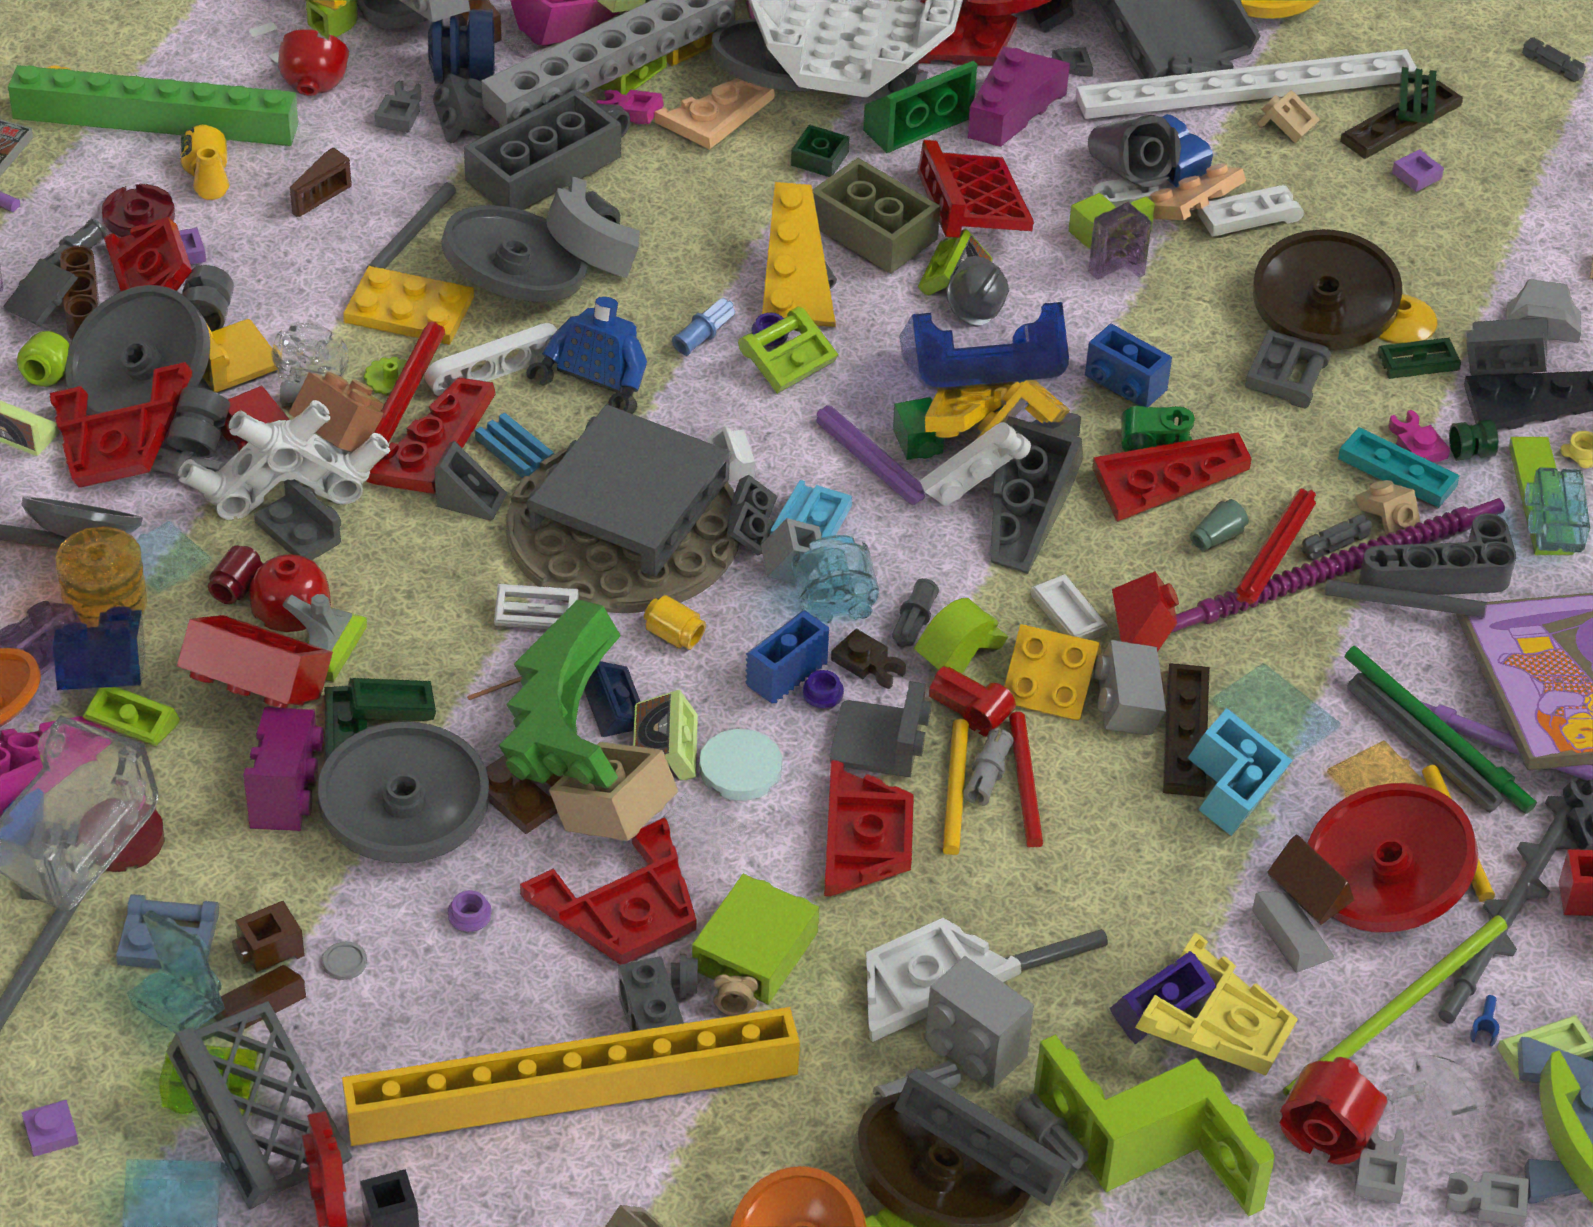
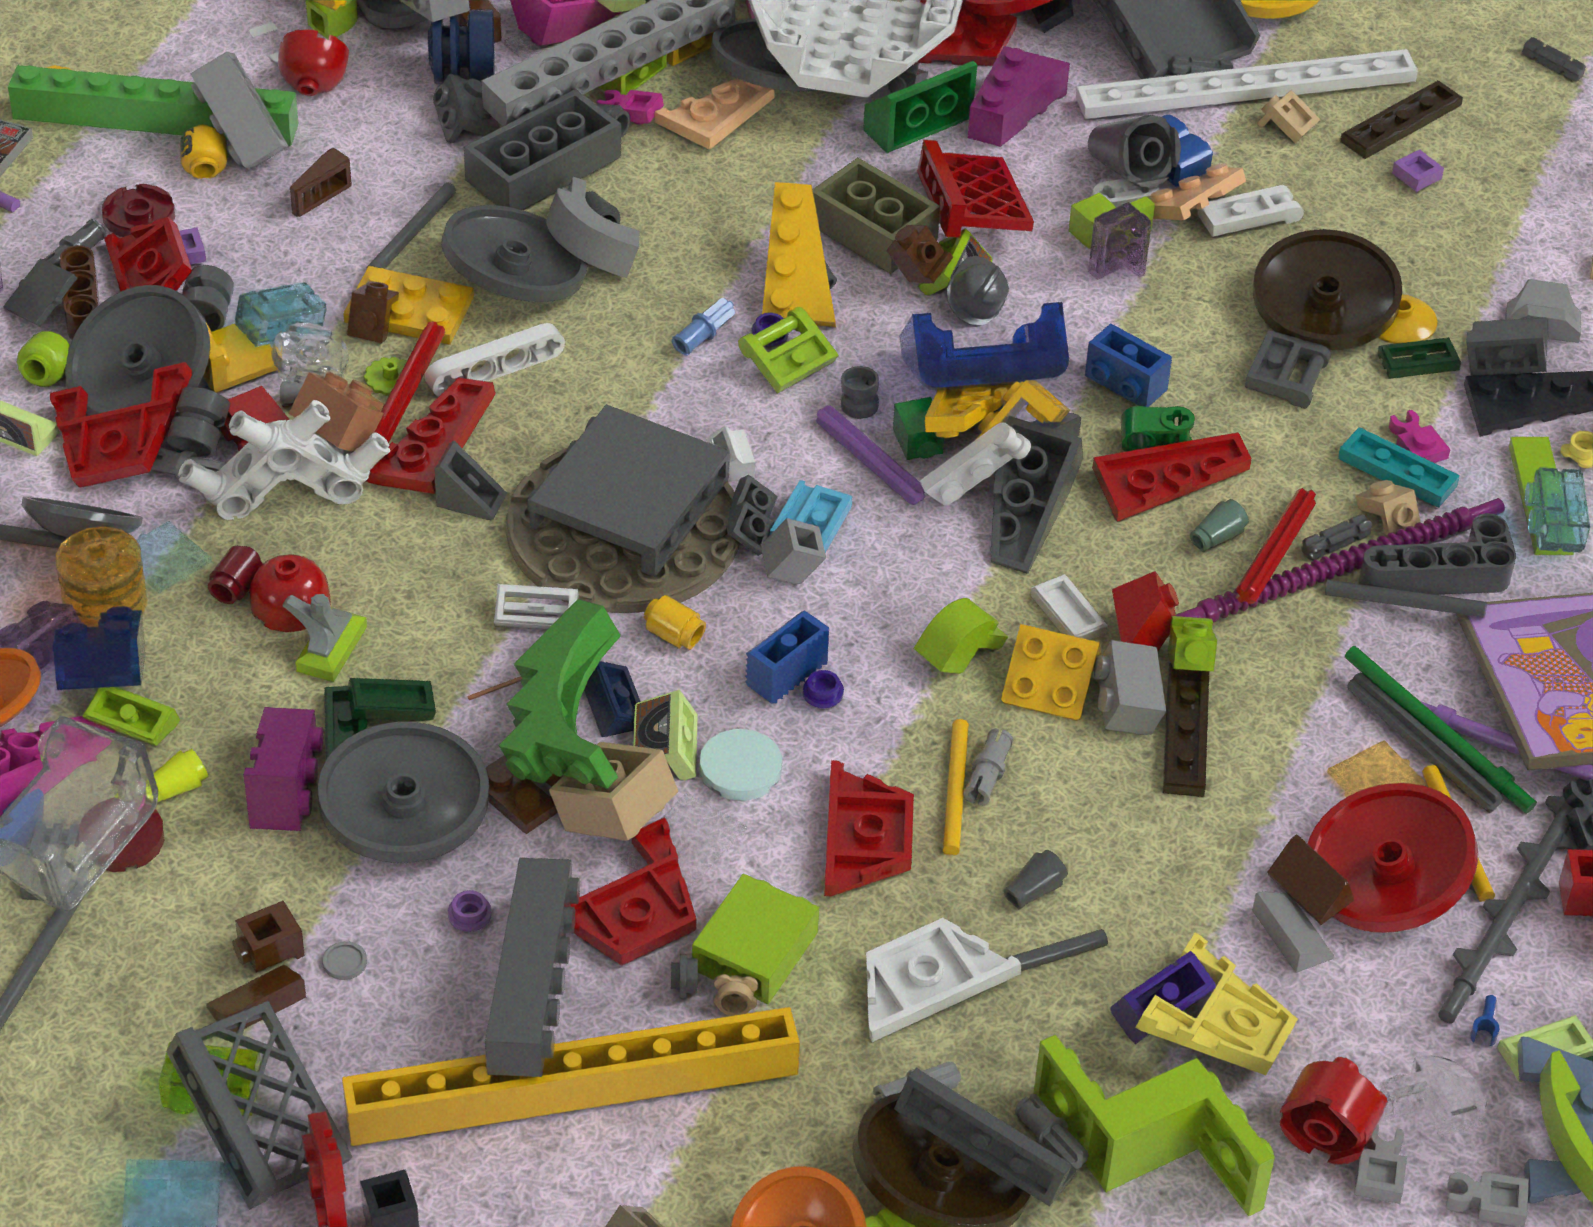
medium lavender plate [21,1100,79,1157] -> none
sand blue plate [116,894,219,973] -> none
clear light blue bracket [127,910,225,1034] -> none
brick [177,615,333,708] -> none
yellow cone [193,146,230,200] -> none
dark grey bracket [254,479,341,560] -> none
dark grey plate [375,80,422,133] -> none
dark azure tile [475,413,554,478] -> none
blue torso [526,297,647,414] -> none
dark grey brick [618,956,684,1032] -> none
dark green piece [791,124,850,177] -> none
clear light blue brick [791,535,879,624] -> none
dark grey bracket [830,681,932,778] -> none
dark brown plate [831,628,906,689] -> none
dark grey axle [892,578,939,647] -> none
light grey brick [925,956,1034,1089] -> none
red piece [929,666,1016,736] -> none
red bar [1009,711,1043,847] -> none
dark grey tile [1052,47,1093,77] -> none
medium azure brick [1188,708,1293,836] -> none
clear light blue piece [1213,663,1341,760] -> none
lime piece [1283,915,1508,1097] -> none
dark green tile [1398,67,1437,124] -> none
dark green wheel [1449,419,1498,461] -> none
none -> neon yellow cone [142,748,209,804]
none -> light grey brick [190,51,289,168]
none -> clear light blue brick [235,282,327,347]
none -> reddish brown bracket [347,282,399,343]
none -> dark grey brick [485,857,580,1077]
none -> dark grey wheel [841,366,879,419]
none -> reddish brown brick [886,225,953,283]
none -> dark grey cone [1004,850,1068,909]
none -> lime brick [1168,616,1217,672]

